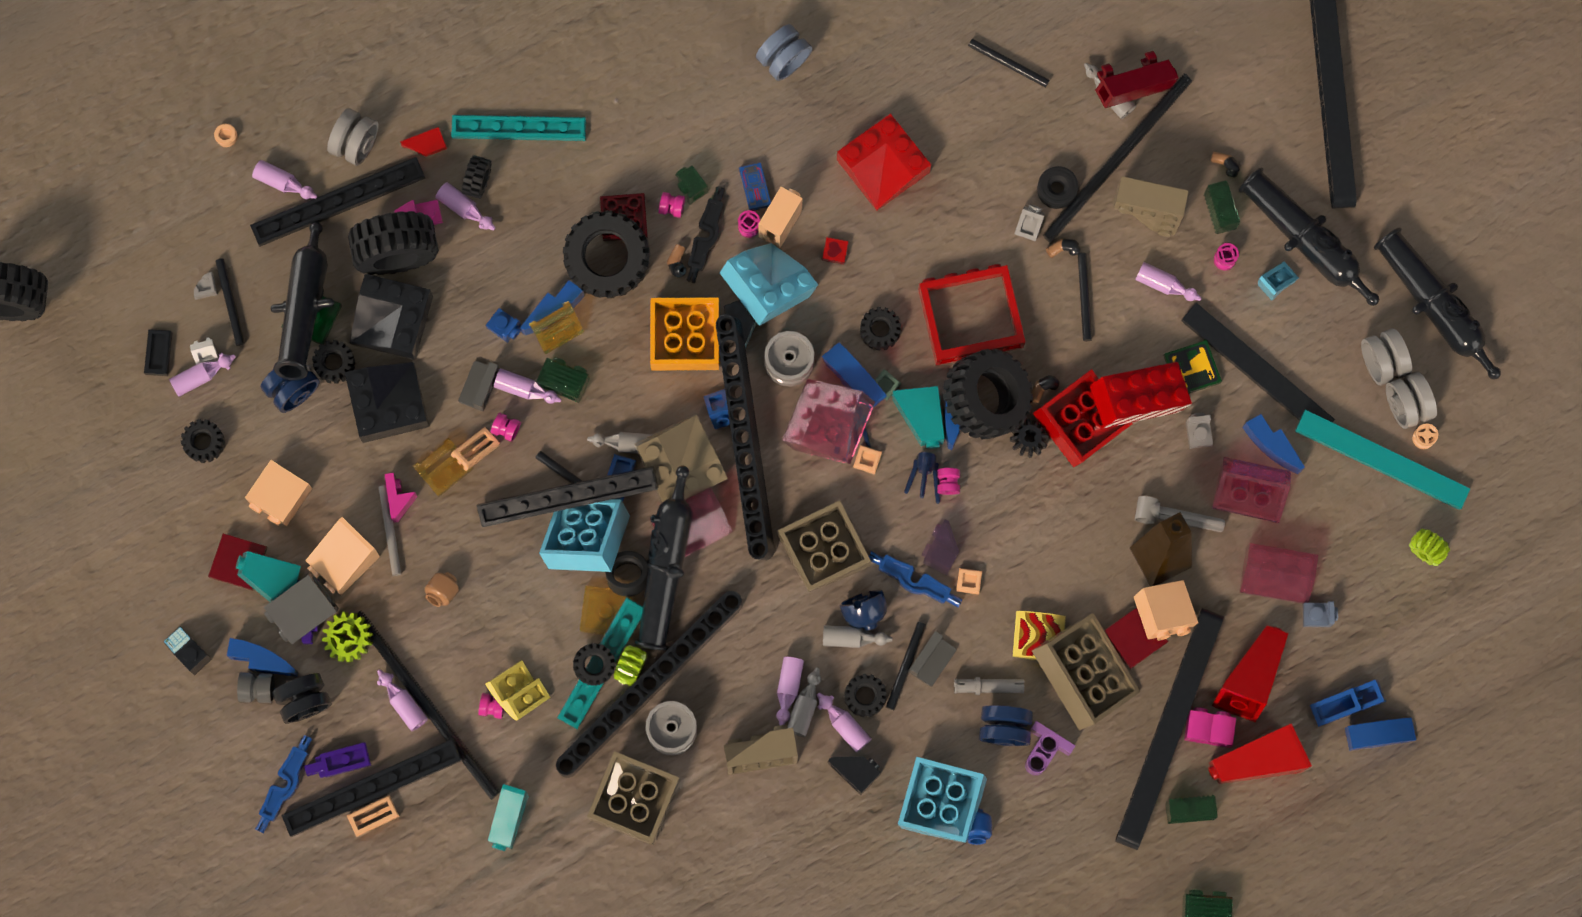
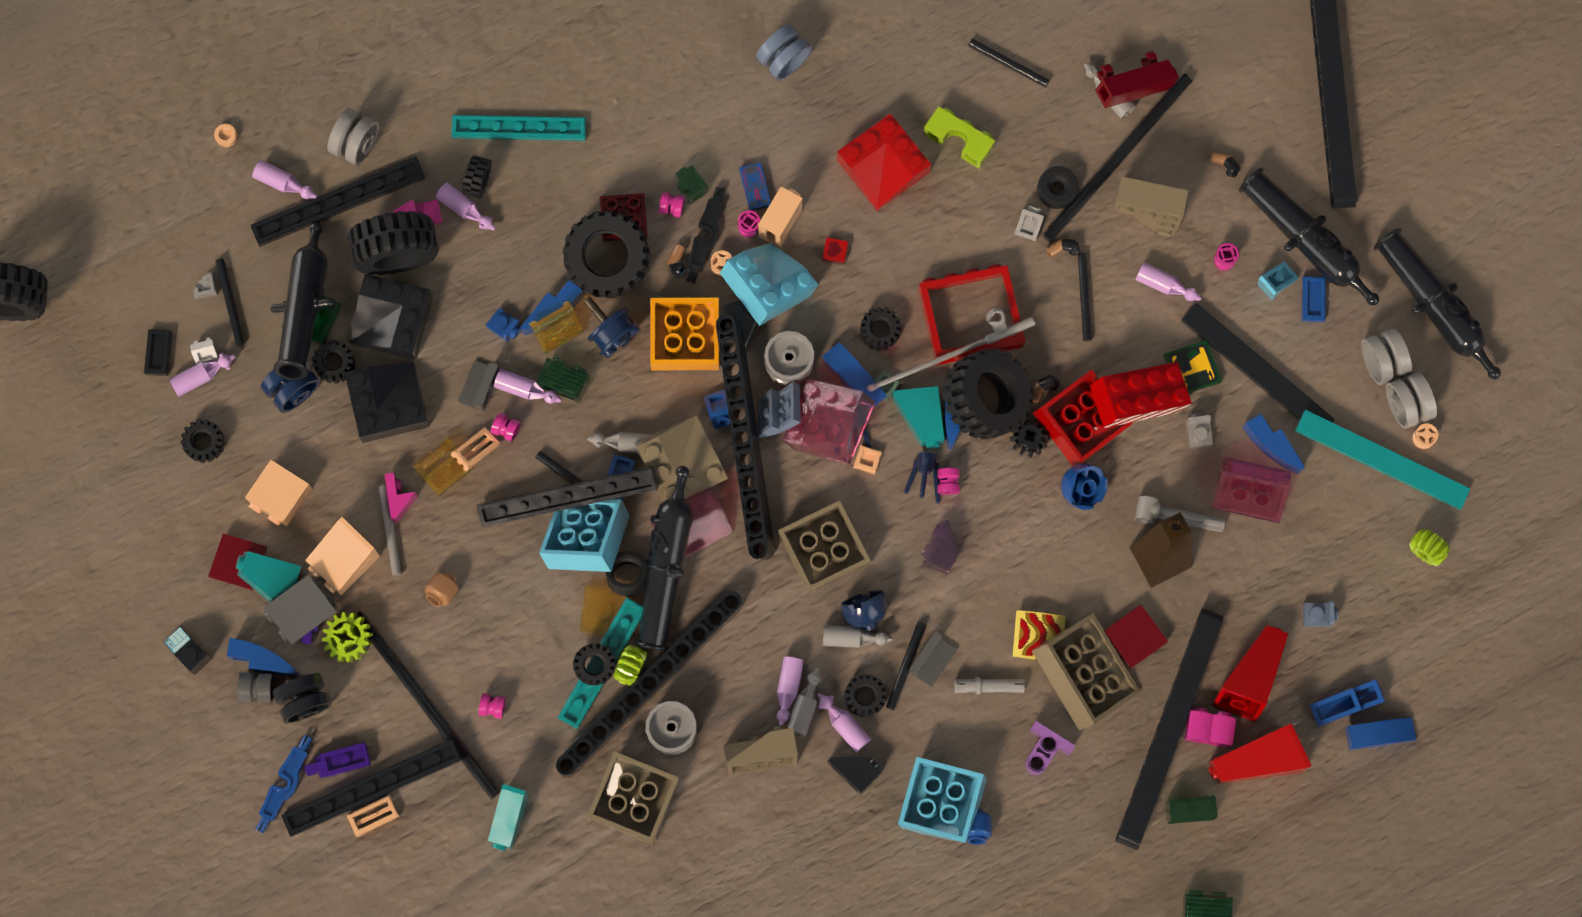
lavender wheel [377,669,428,732] -> none
red tile [400,127,447,157] -> none
light yellow slope [485,661,550,721] -> none
blue piece [869,551,963,608] -> none
light nougat tile [956,568,982,595] -> none
dark blue wheel [979,705,1033,746] -> none
light nougat piece [1134,580,1198,641] -> none
clear green brick [1203,181,1240,234] -> none
clear pink slope [1239,543,1318,603] -> none
none -> dark blue wheel [583,297,641,359]
none -> light nougat wheel [711,250,732,277]
none -> sand blue slope [758,382,801,438]
none -> light grey piece [867,308,1035,392]
none -> lime arch [923,106,995,169]
none -> blue cylinder [1061,463,1108,510]
none -> blue tile [1301,276,1326,322]

